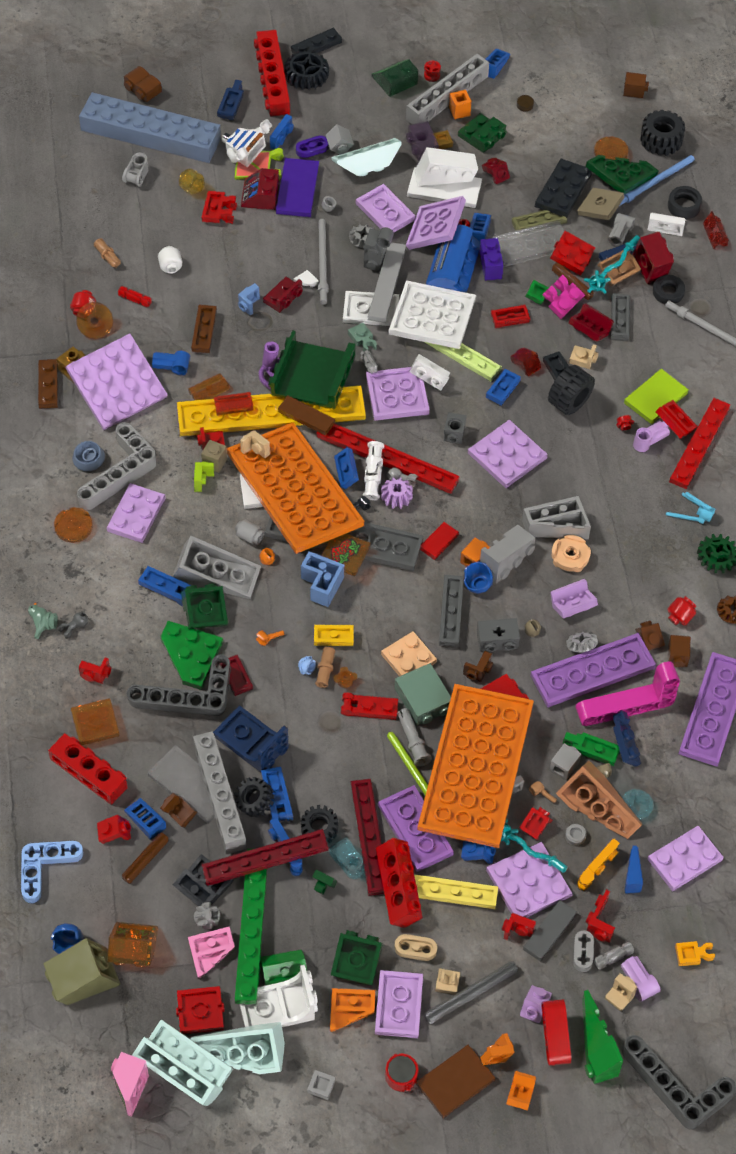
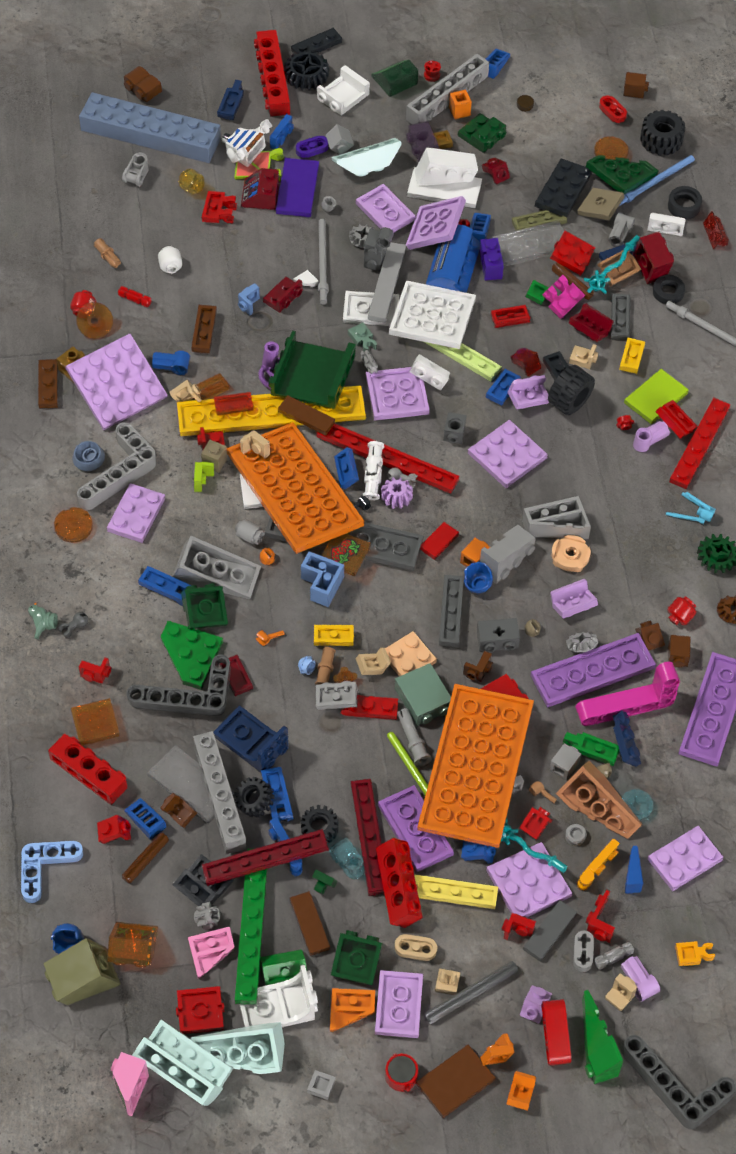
none -> tan bracket [170,380,202,402]
none -> reddish brown tile [290,891,330,956]
none -> light grey bracket [316,681,359,710]
none -> white panel [317,65,370,116]
none -> tan bracket [356,648,390,675]
none -> lavender bracket [508,375,549,410]
none -> red plate [599,95,627,123]
none -> yellow plate [619,338,645,374]

